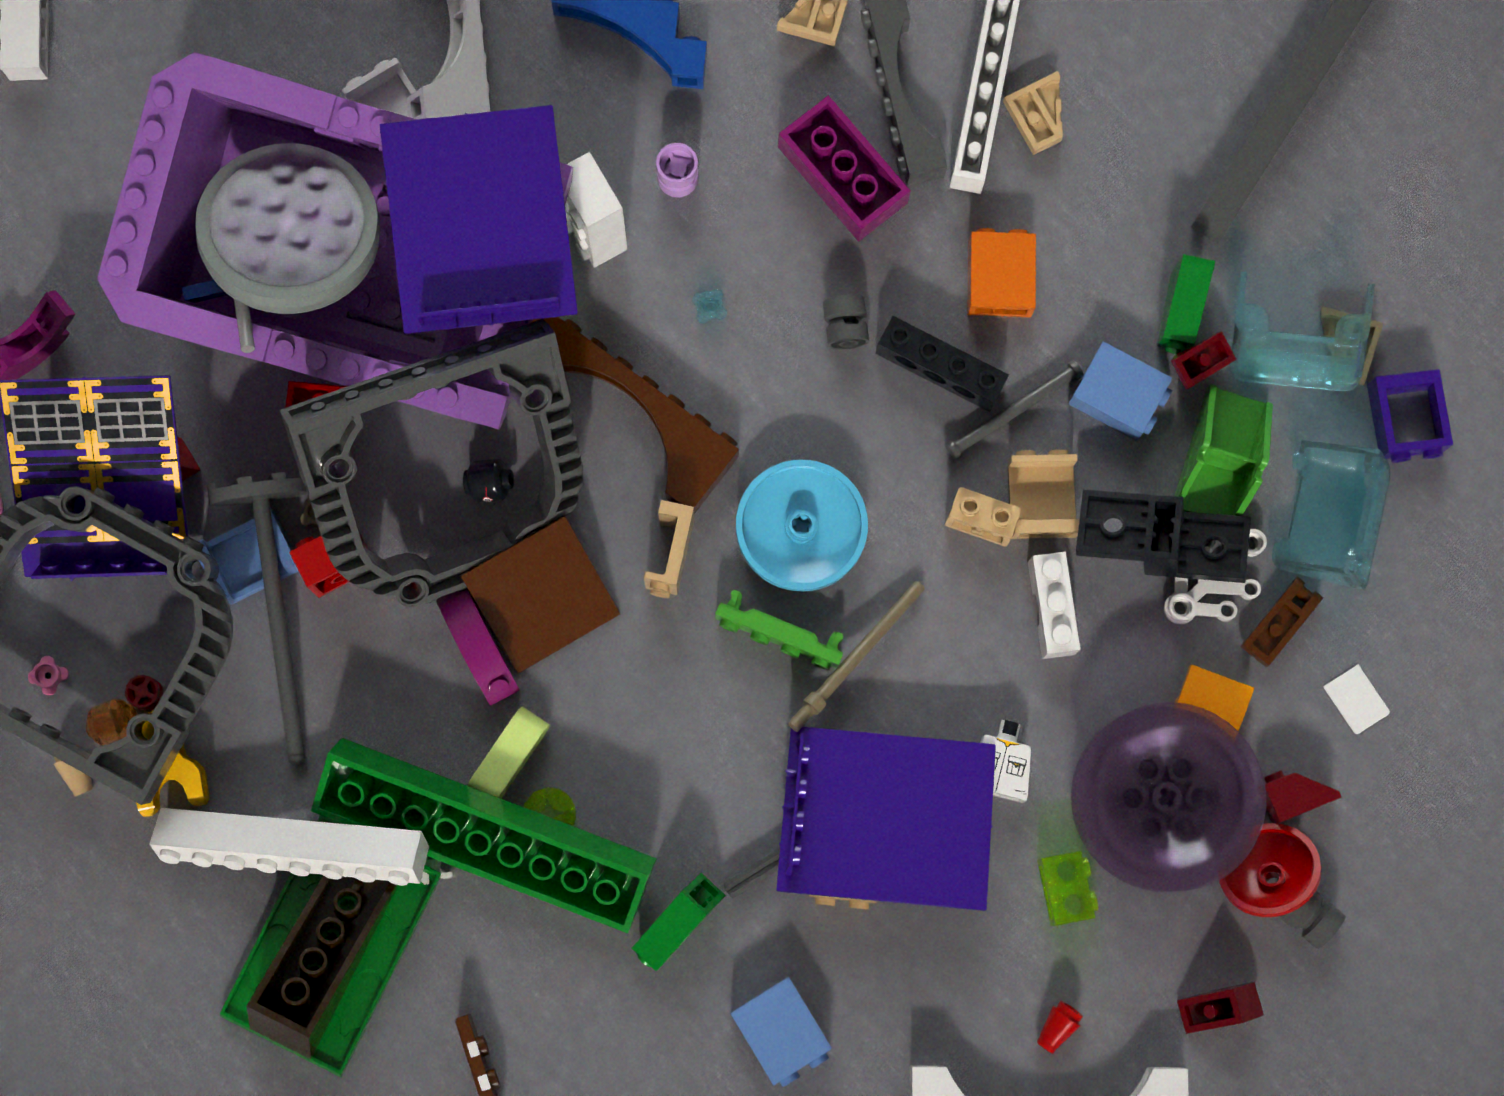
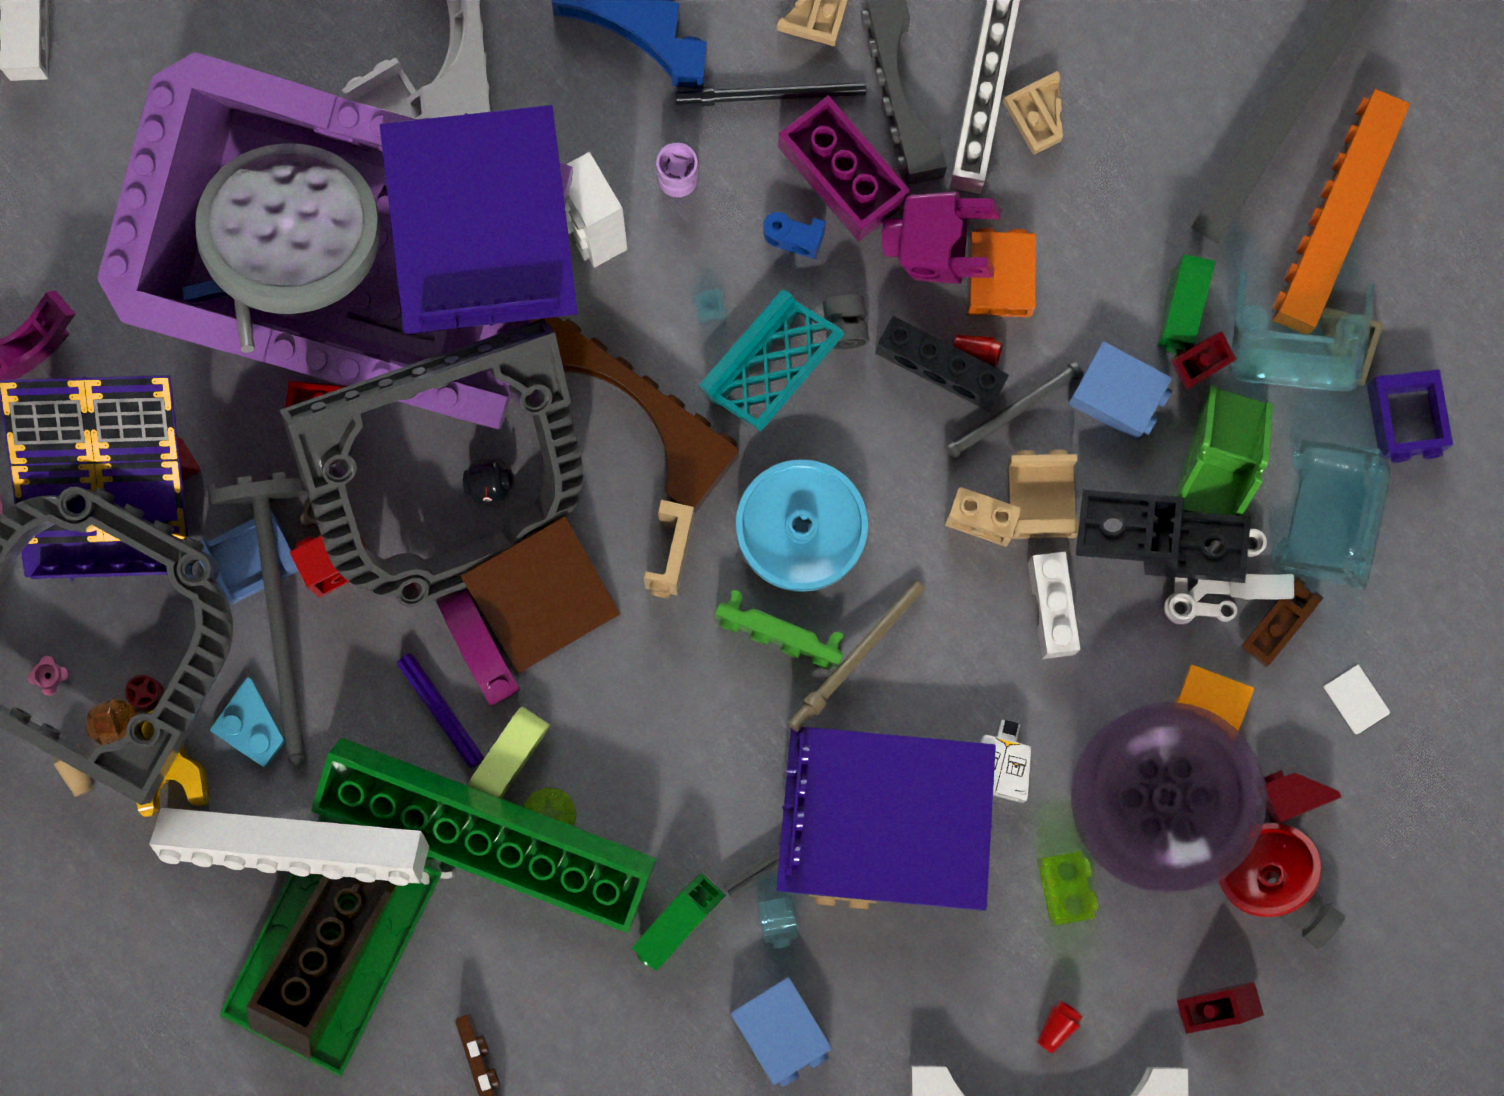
none -> medium azure wing [210,677,286,768]
none -> dark purple axle [397,653,484,768]
none -> black bar [676,82,866,106]
none -> teal fence [699,289,845,432]
none -> clear light blue brick [757,896,799,949]
none -> blue leg [763,212,826,260]
none -> magenta piece [881,191,1001,284]
none -> red cone [953,334,1003,368]
none -> white sticker [1230,574,1294,599]
none -> orange brick [1272,89,1410,336]

